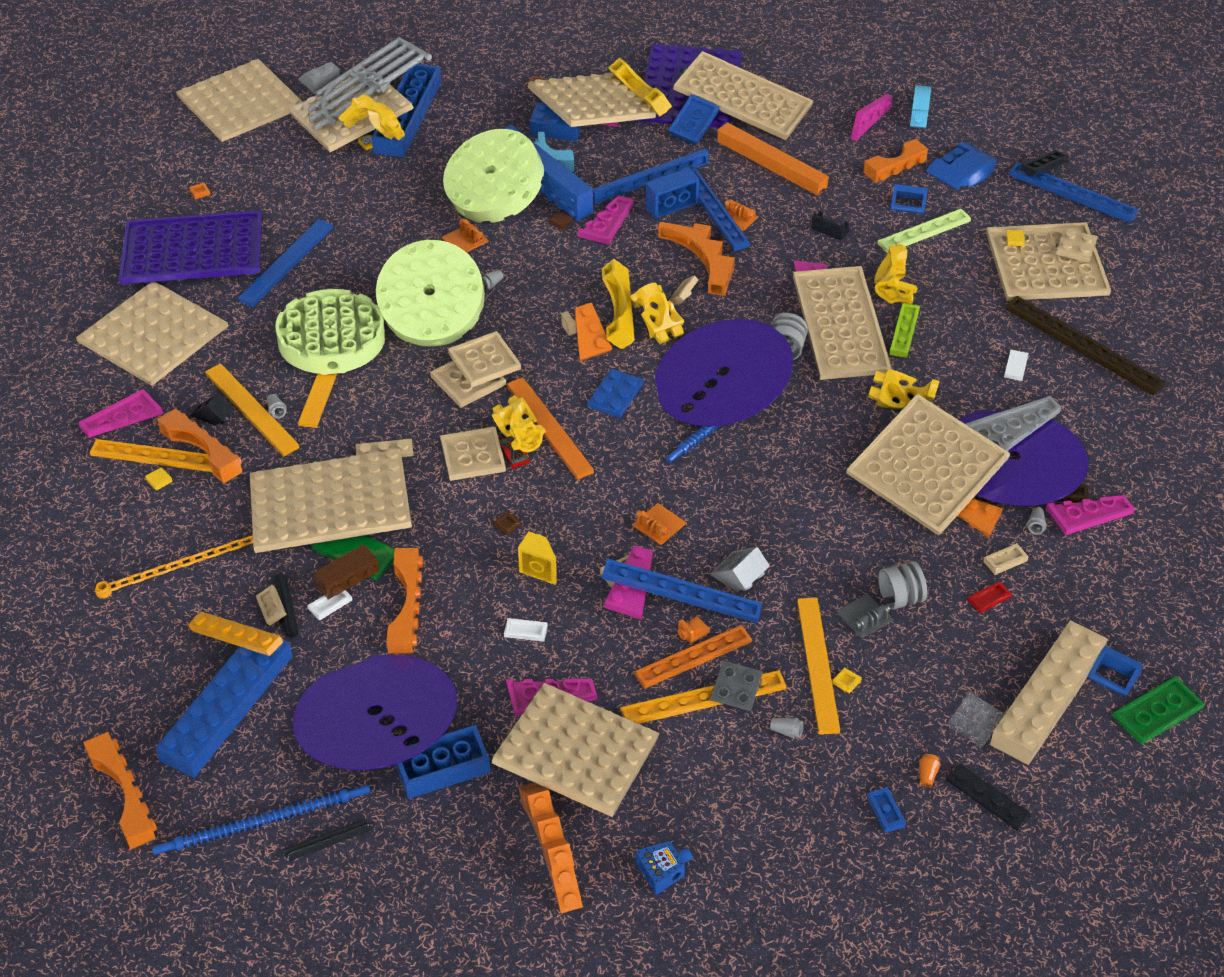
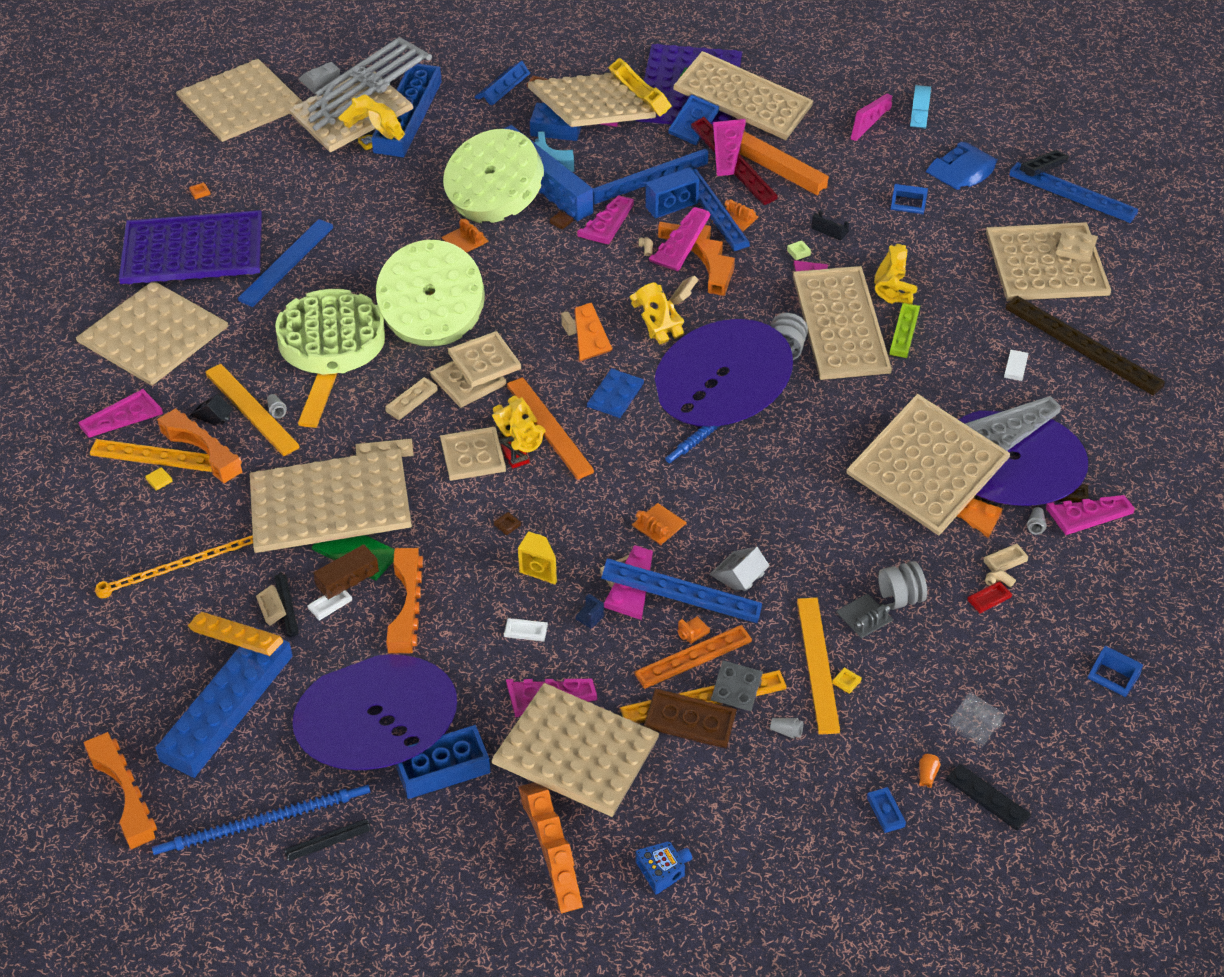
light grey cone [481,270,503,290] -> none
yellow arch [602,259,635,349] -> none
orange arch [863,139,928,183] -> none
yellow hips [868,369,939,409] -> none
yellowish green tile [878,209,971,253] -> none
tan brick [990,620,1108,765] -> none
yellow tile [1006,230,1025,246] -> none
green tile [1112,676,1205,745] -> none
none -> tan plate [385,377,438,420]
none -> blue fence [474,61,530,105]
none -> dark blue panel [575,594,604,629]
none -> tan arm [639,237,653,256]
none -> reddish brown tile [644,688,737,748]
none -> dark pink wing [649,207,711,272]
none -> dark red tile [691,117,778,205]
none -> dark pink wing [713,119,746,176]
none -> yellowish green plate [787,241,811,260]
none -> tan arm [985,570,1016,588]

